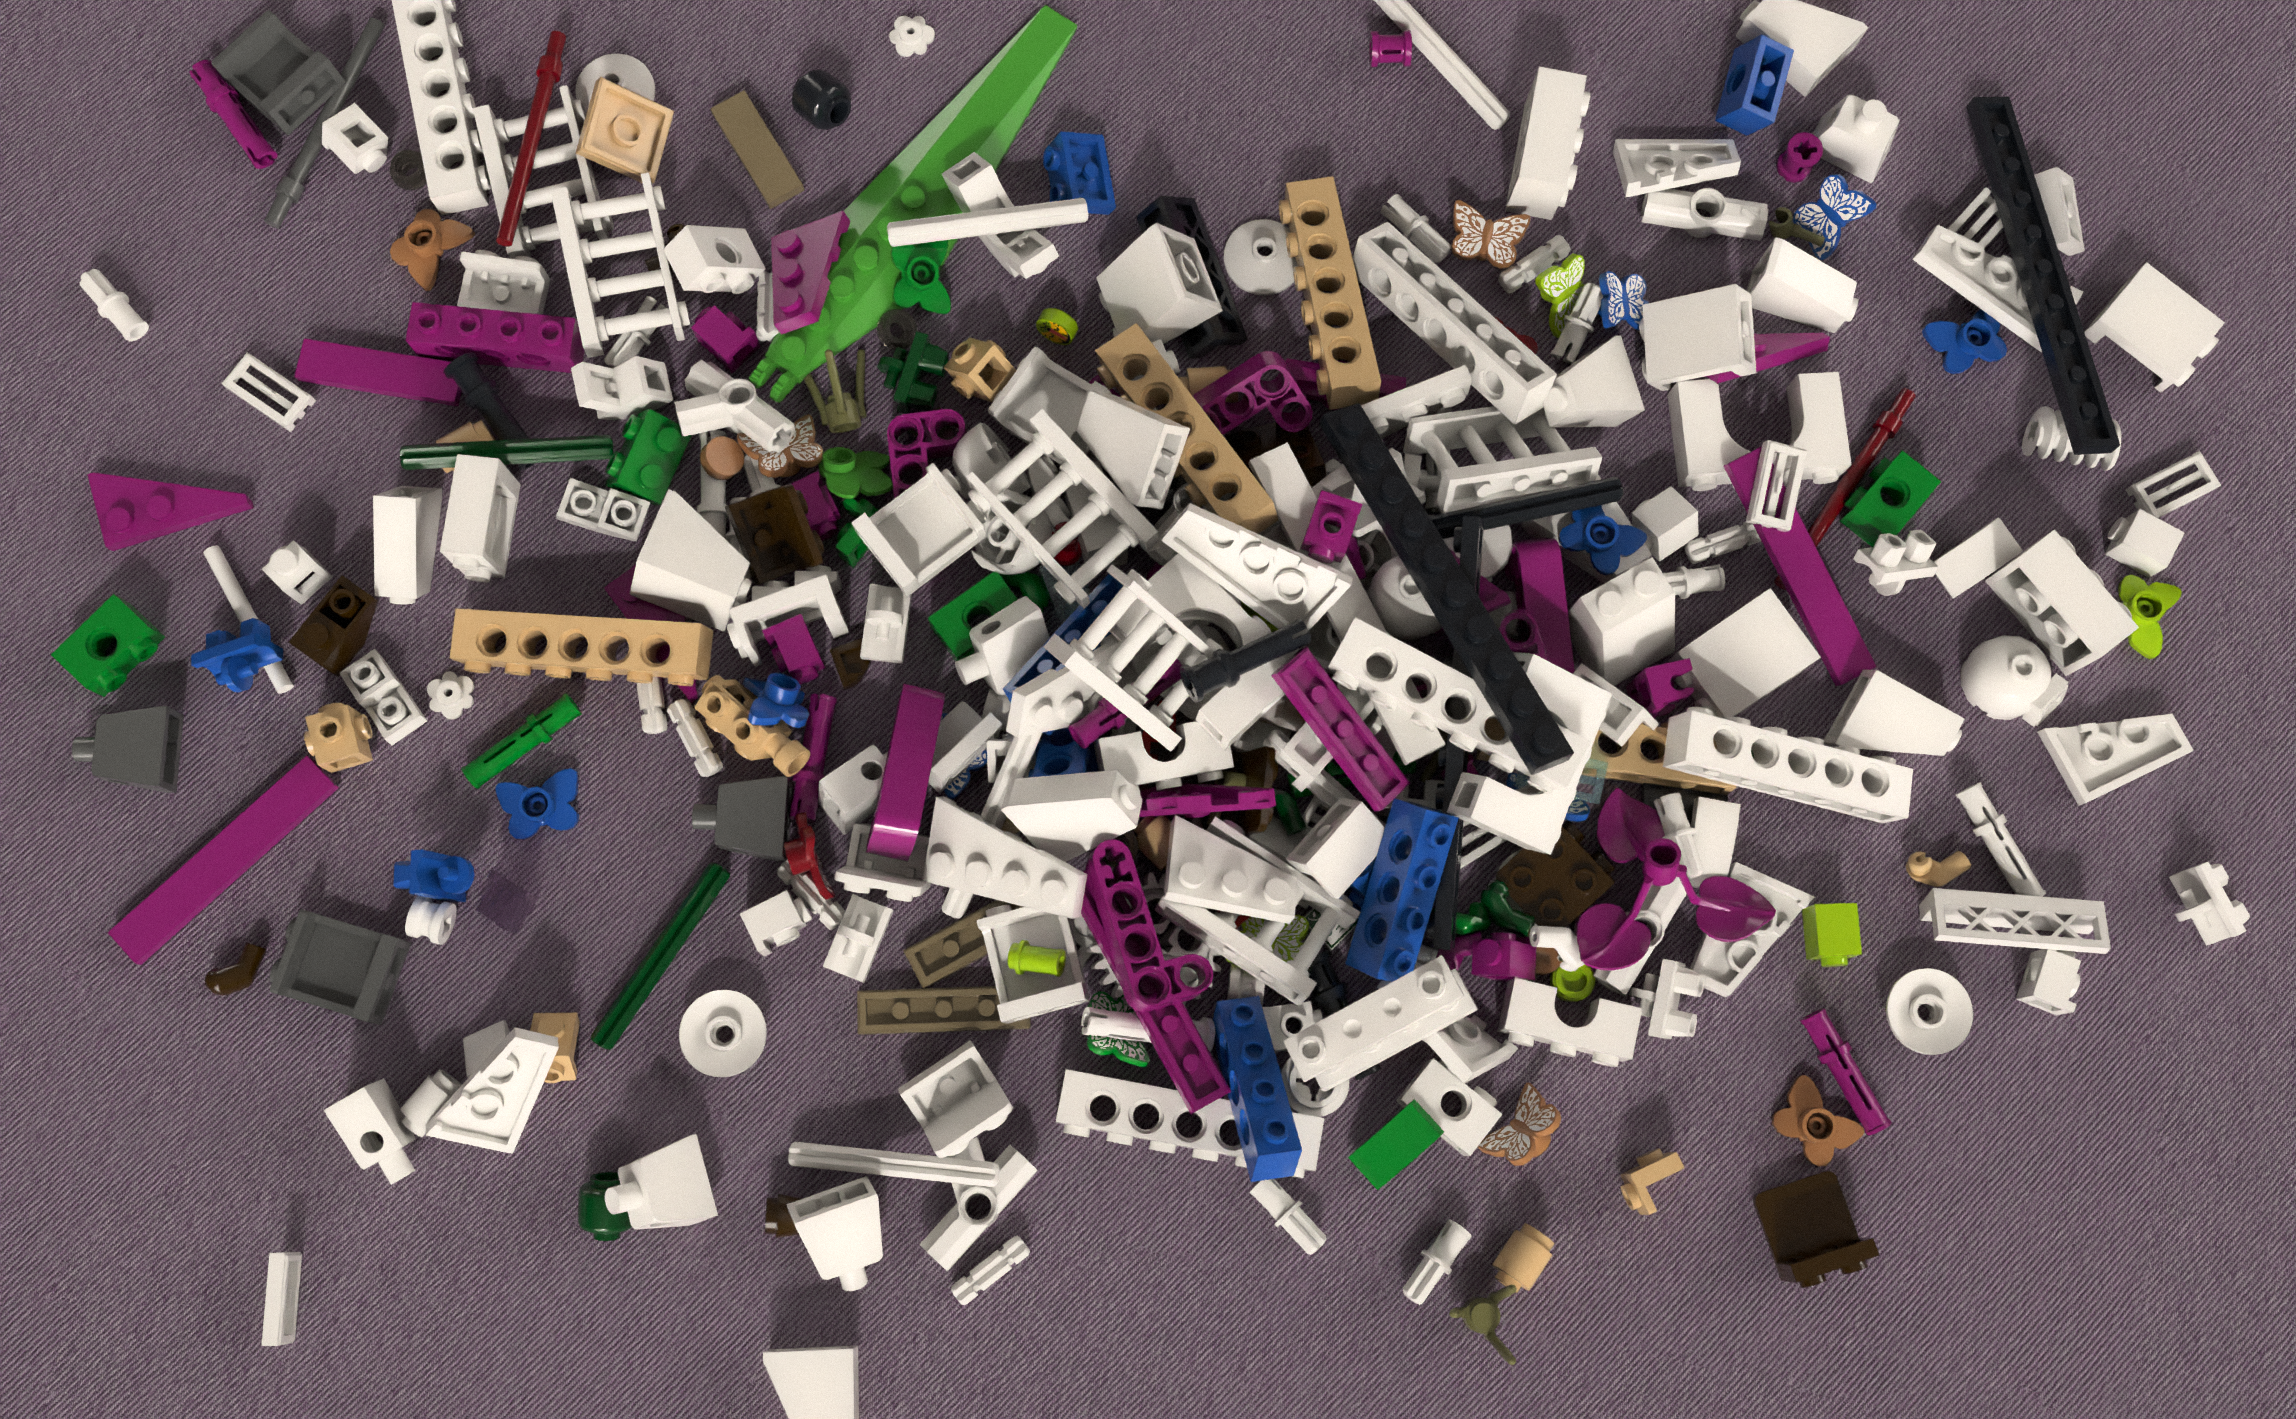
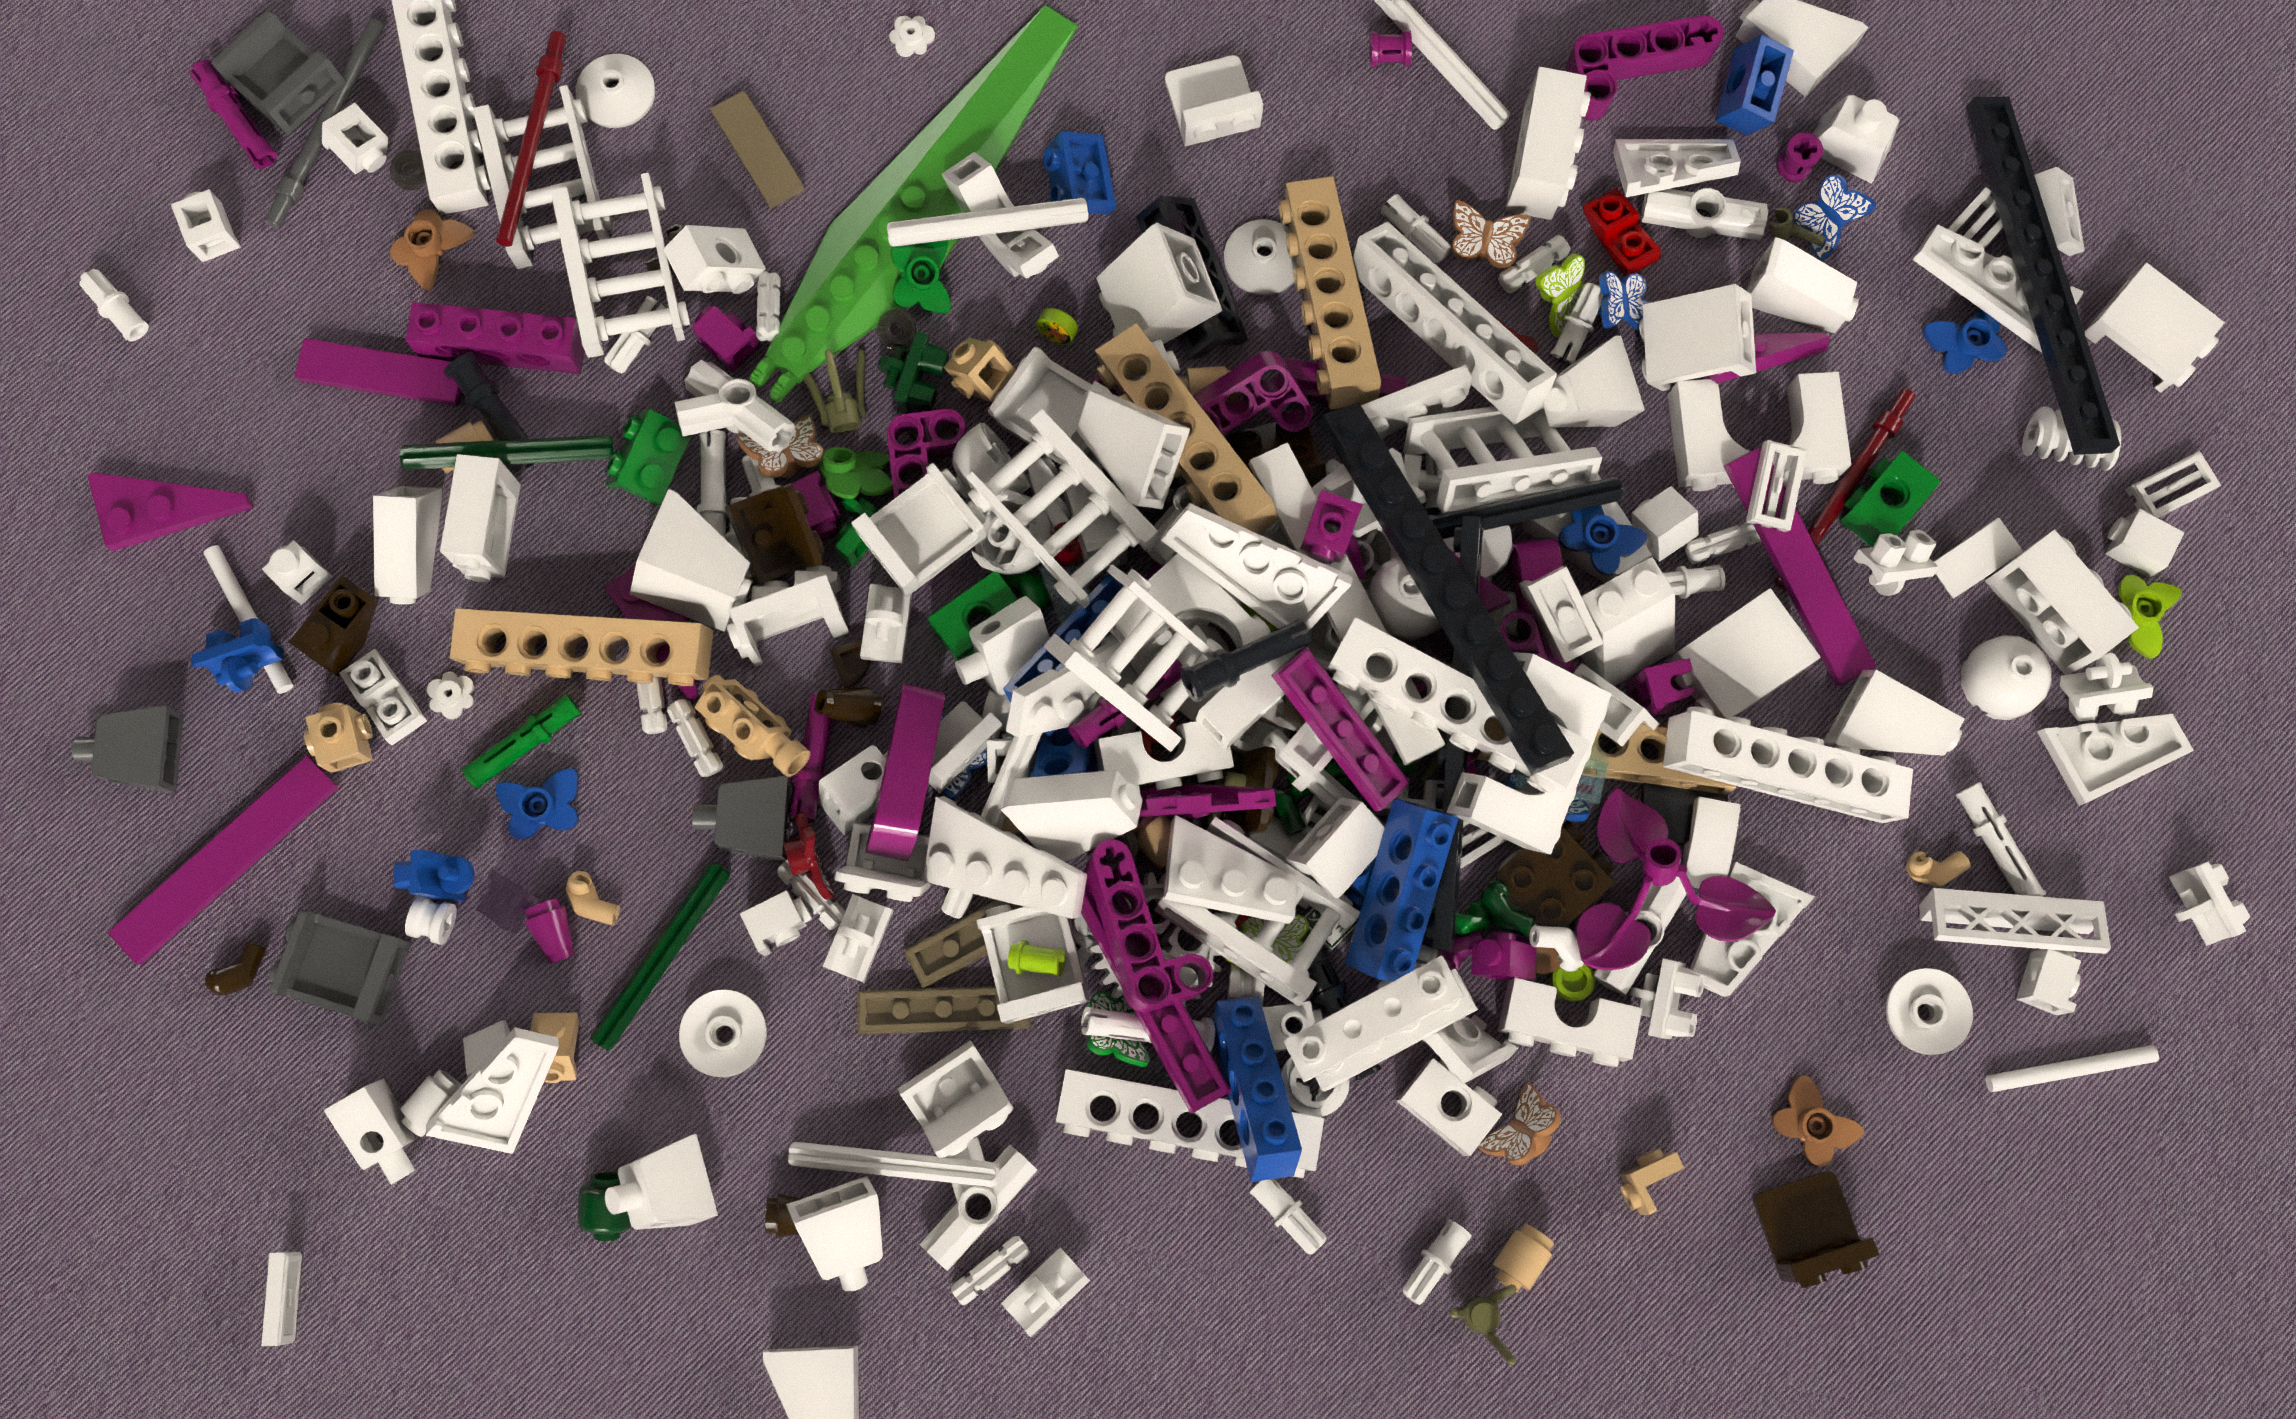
green brick [51,594,165,697] -> none
white tile [222,352,316,432] -> none
white bracket [457,250,551,315] -> none
white slope [556,478,650,542] -> none
white brick [571,356,673,420] -> none
tan tile [575,77,674,184] -> none
medium nougat tile [700,436,744,480] -> none
blue animal [742,673,809,728] -> none
magenta brick [762,614,825,685] -> none
magenta wing [771,211,851,335] -> none
black head [792,69,851,130] -> none
green slope [1348,1099,1444,1190] -> none
white axle [1654,793,1703,879] -> none
magenta pin [1800,1008,1892,1136] -> none
lime brick [1802,903,1862,967] -> none
white tile [2022,673,2068,727] -> none
none -> white brick [171,189,241,262]
none -> magenta cone [524,897,575,964]
none -> tan arm [566,871,620,926]
none -> dark brown cone [815,687,882,728]
none -> white hips [1001,1247,1090,1337]
none -> white bracket [1165,55,1263,146]
none -> white panel [1519,566,1604,663]
none -> magenta beam [1566,16,1724,120]
none -> red slope [1583,188,1661,276]
none -> white bar [1985,1045,2159,1092]
none -> white hips [2060,653,2154,722]

